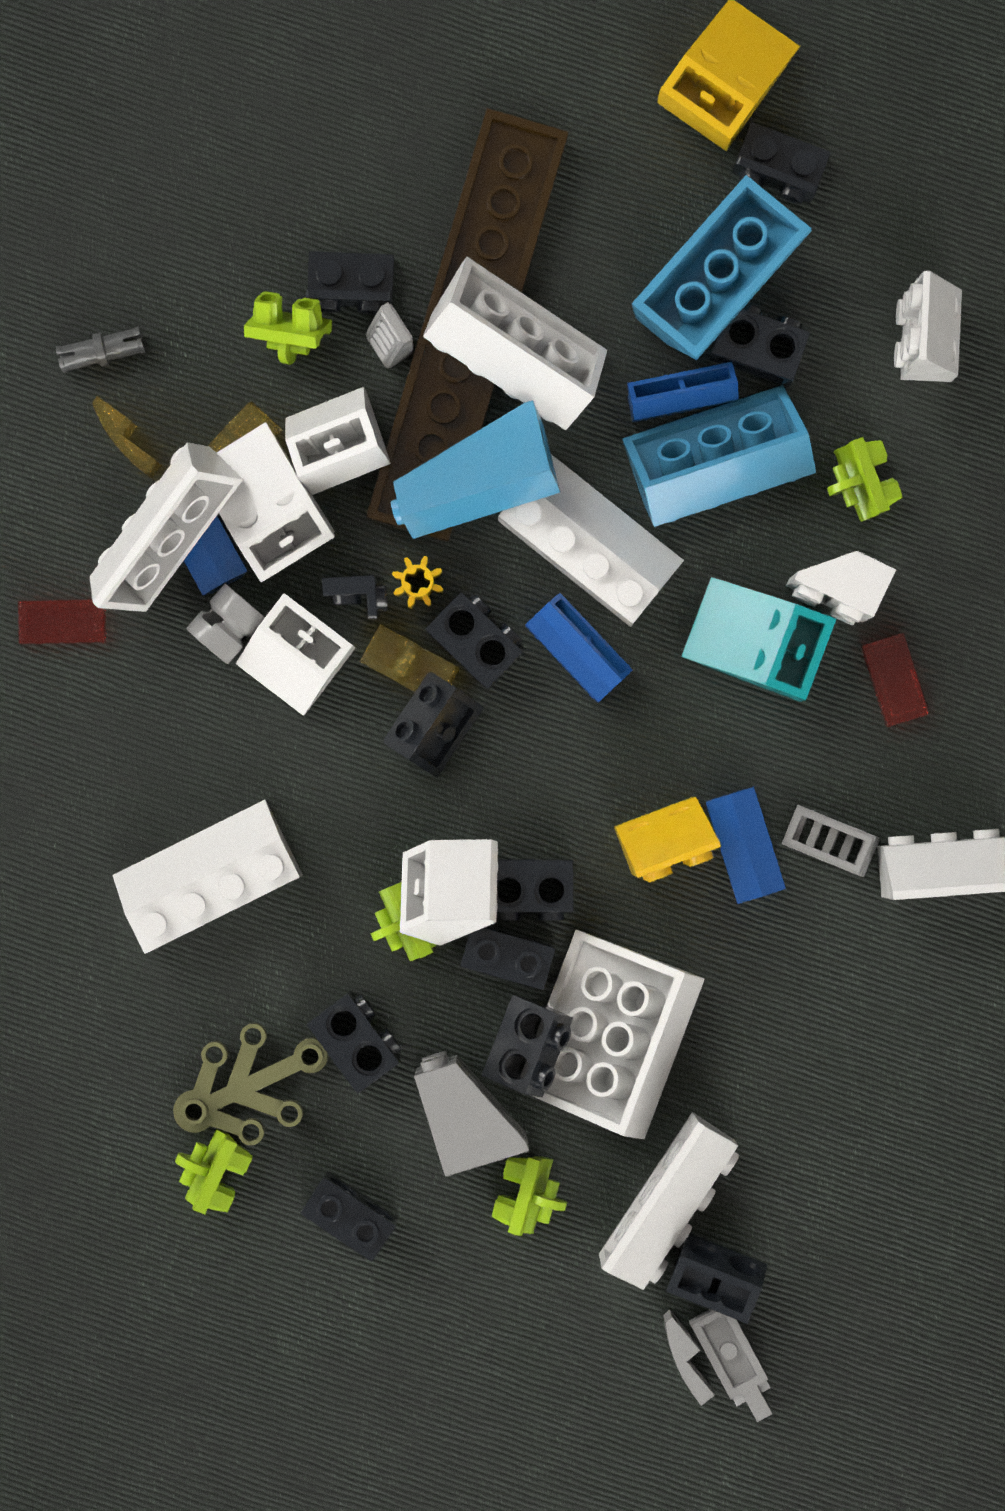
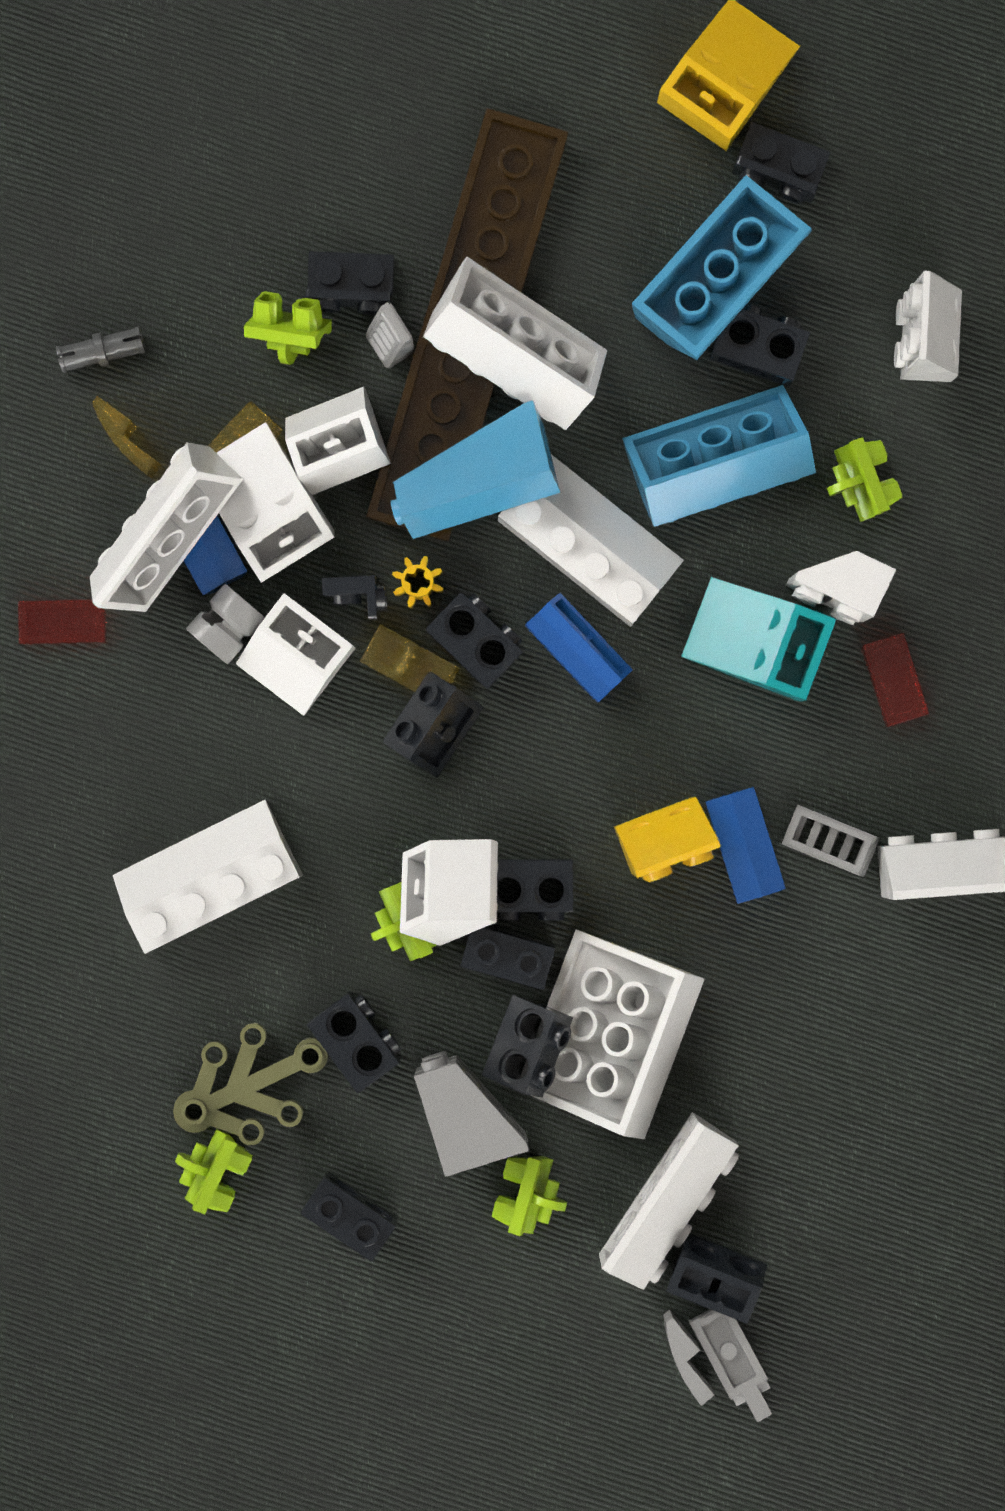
blue piece [627,362,739,422] -> none

